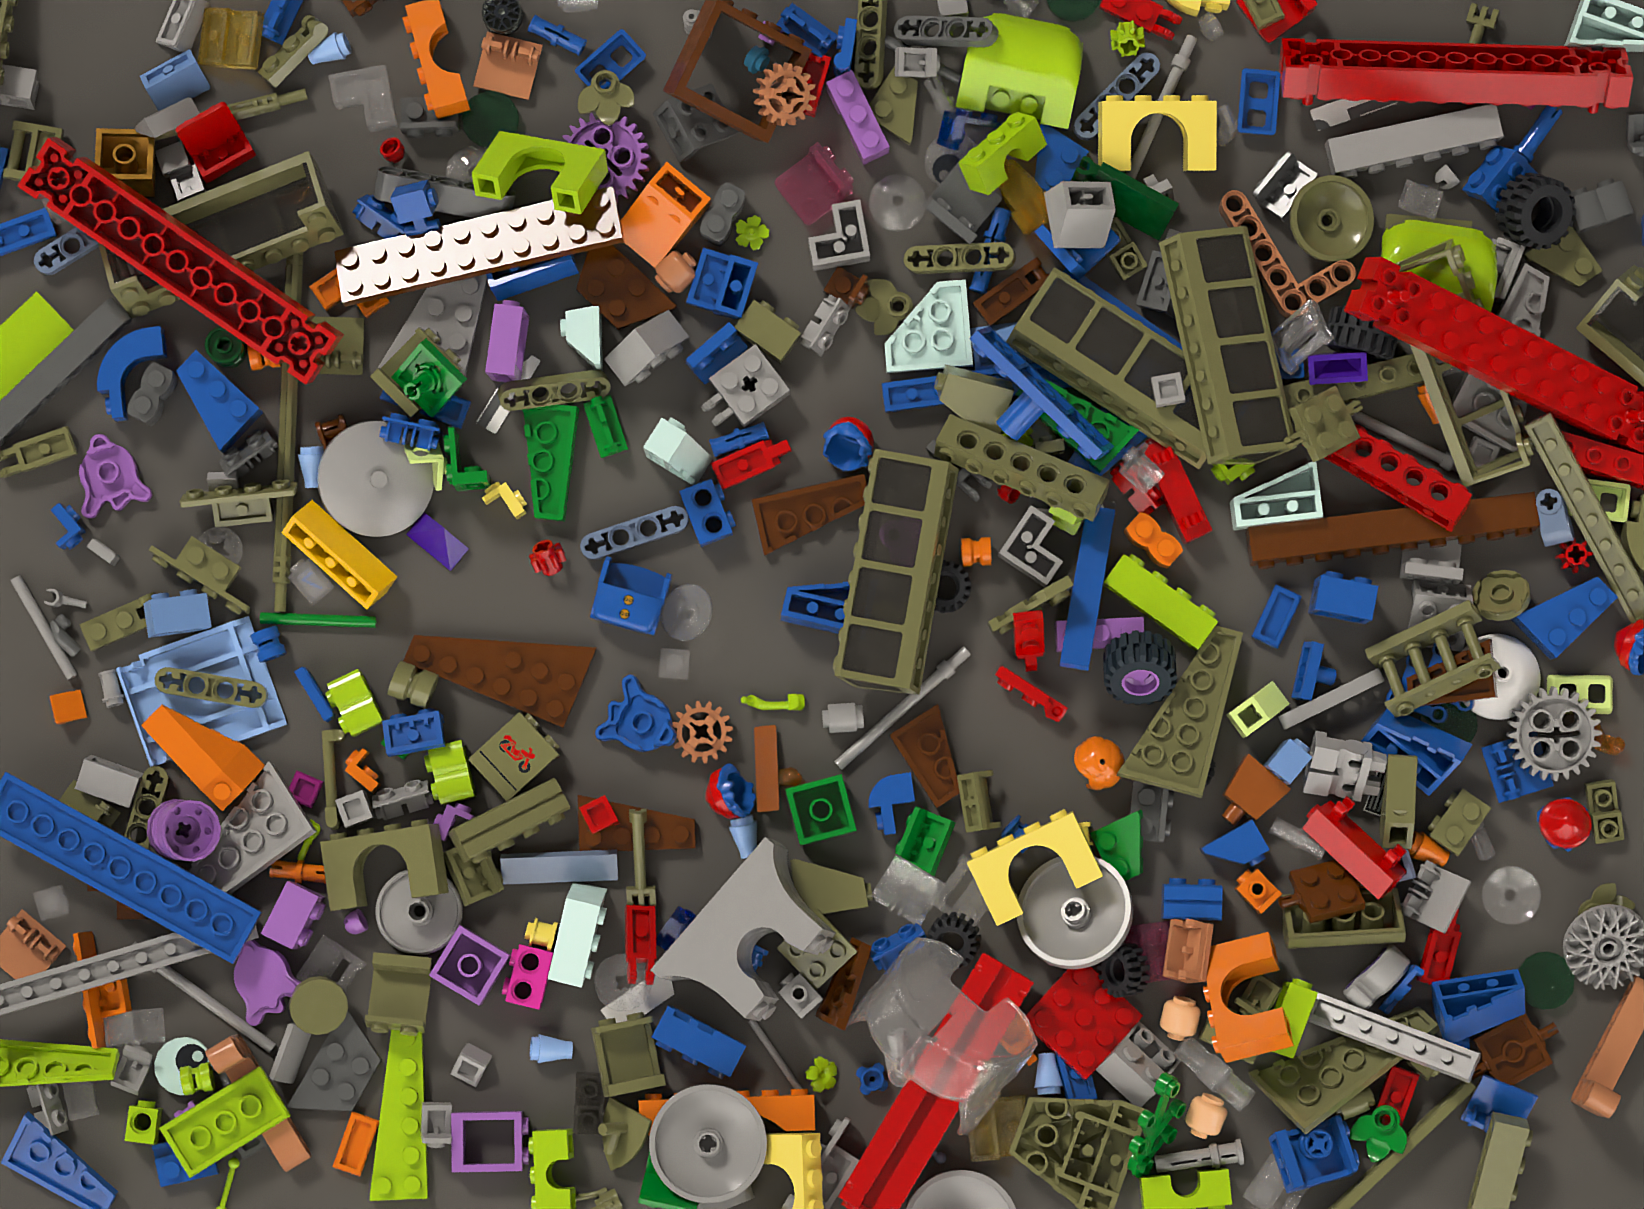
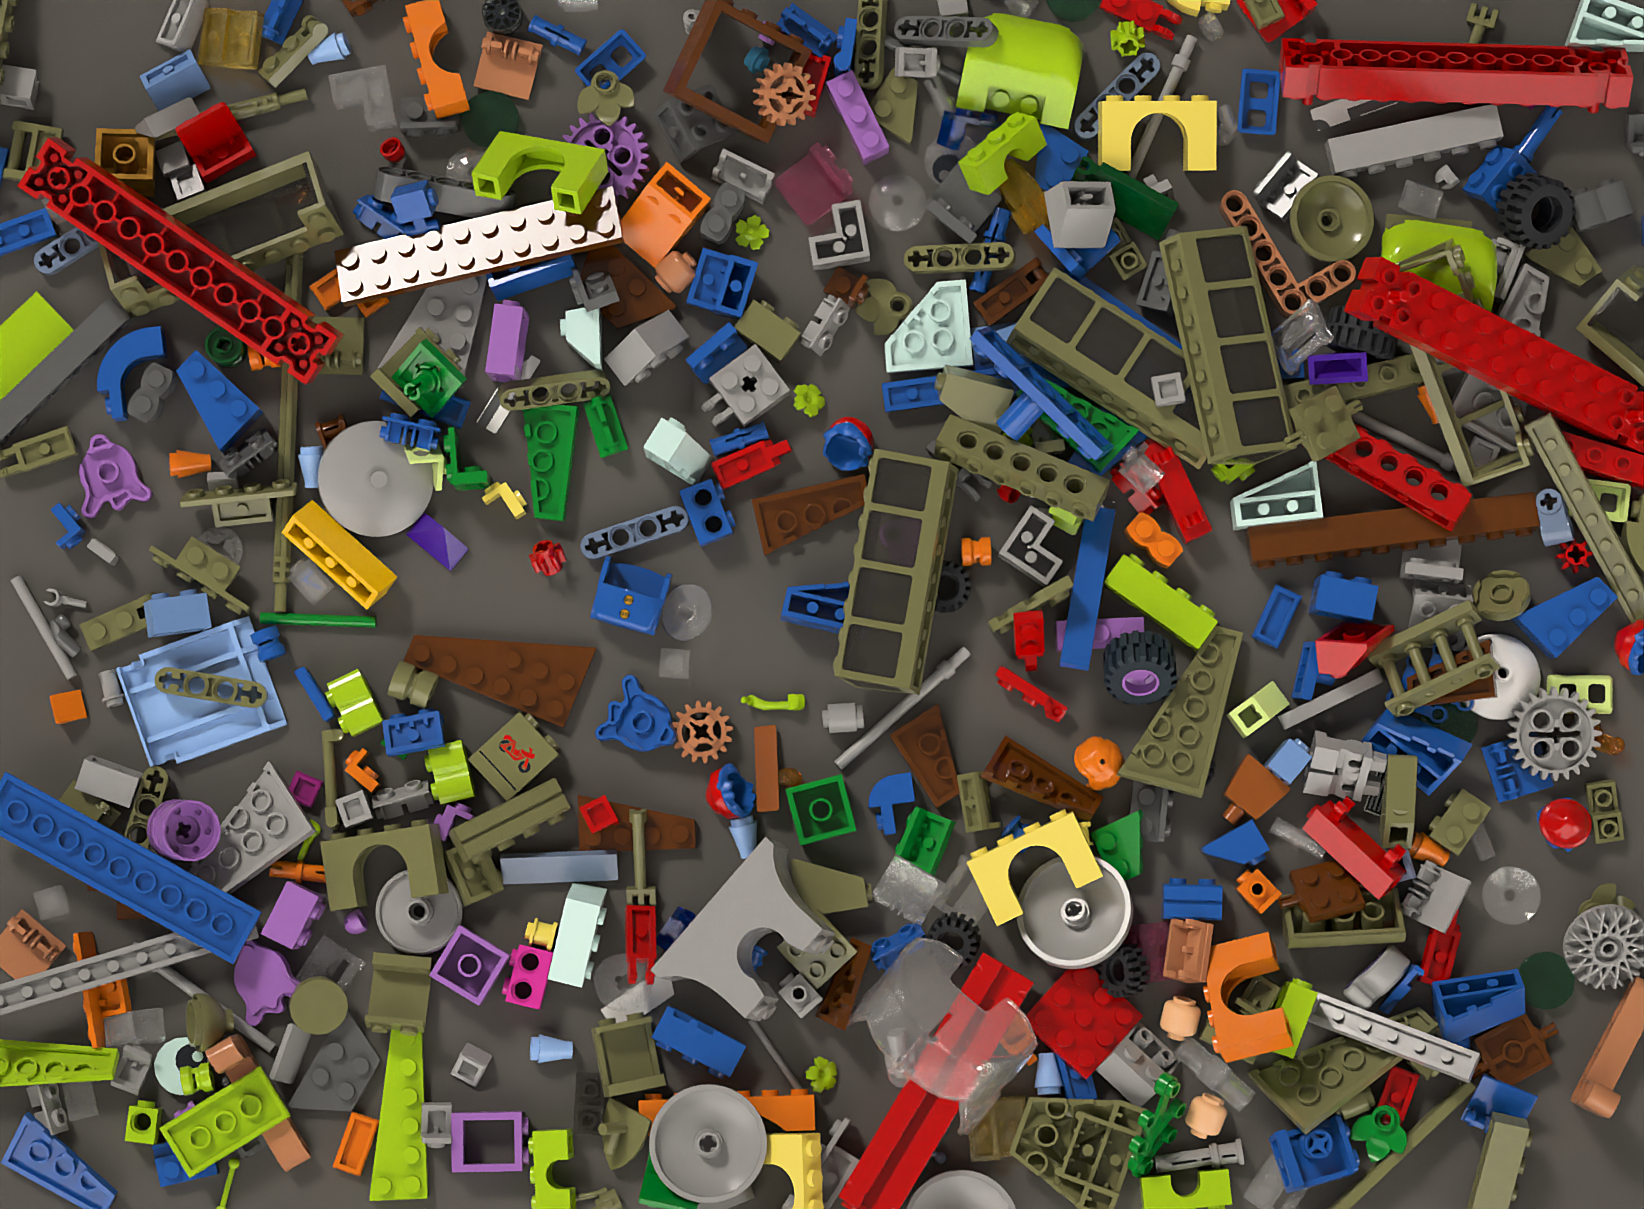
orange wedge [141,704,265,811] -> none
blue plate [856,1063,888,1095] -> none
none -> orange cone [169,450,211,479]
none -> olive piece [186,993,234,1052]
none -> dark grey bracket [569,267,620,312]
none -> light grey hinge [711,148,775,205]
none -> lime plant [793,384,825,418]
none -> reddish brown wing [980,735,1103,822]
none -> red slope [1315,622,1395,678]

